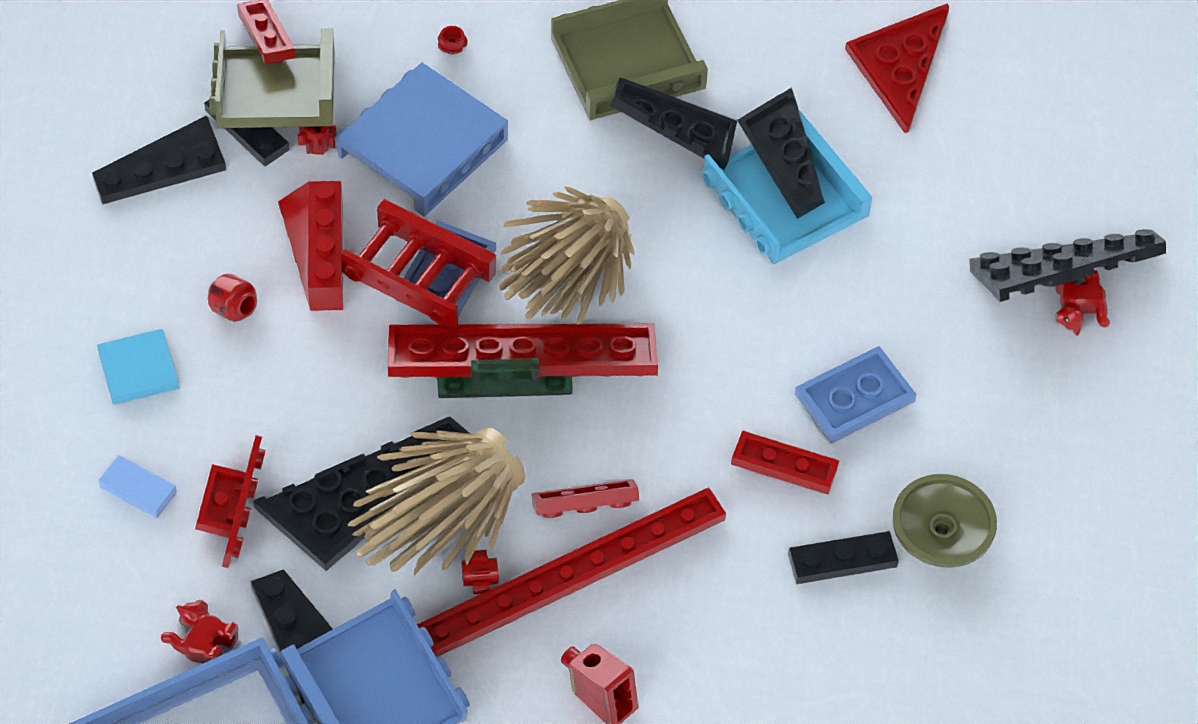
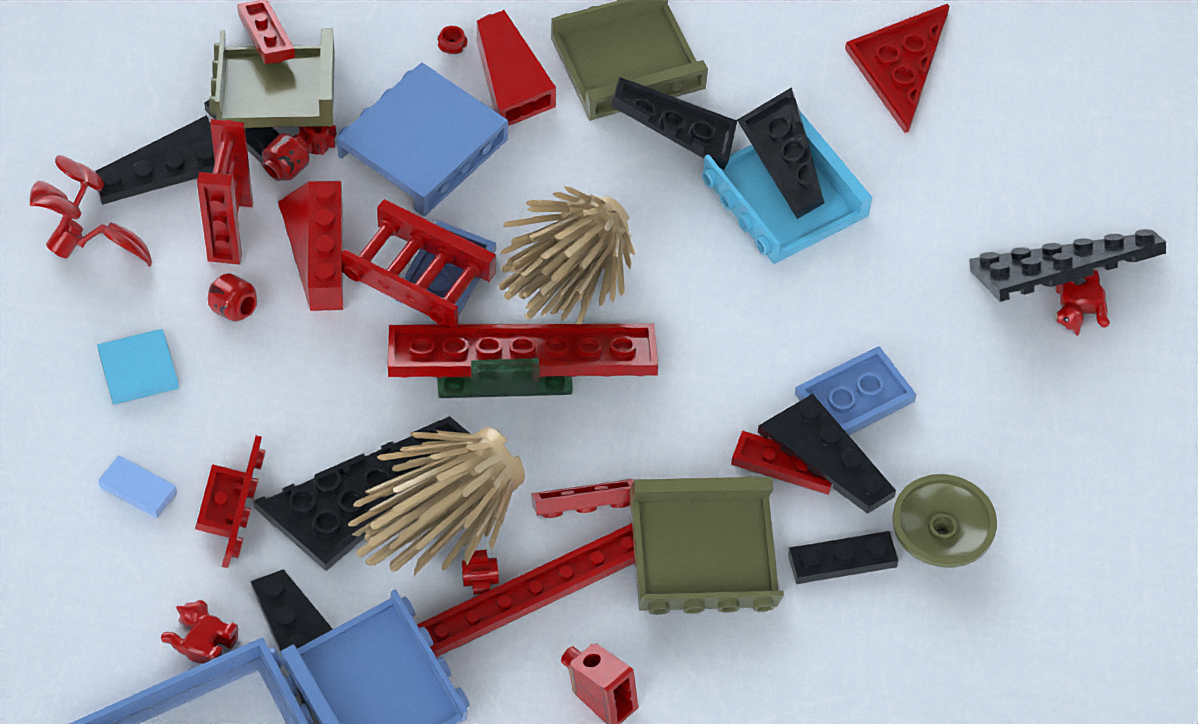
none -> red plant [29,155,152,267]
none -> red fence [197,119,253,265]
none -> red head [262,133,310,181]
none -> red slope [477,10,556,126]
none -> olive panel [629,477,784,615]
none -> black wing [757,394,896,514]

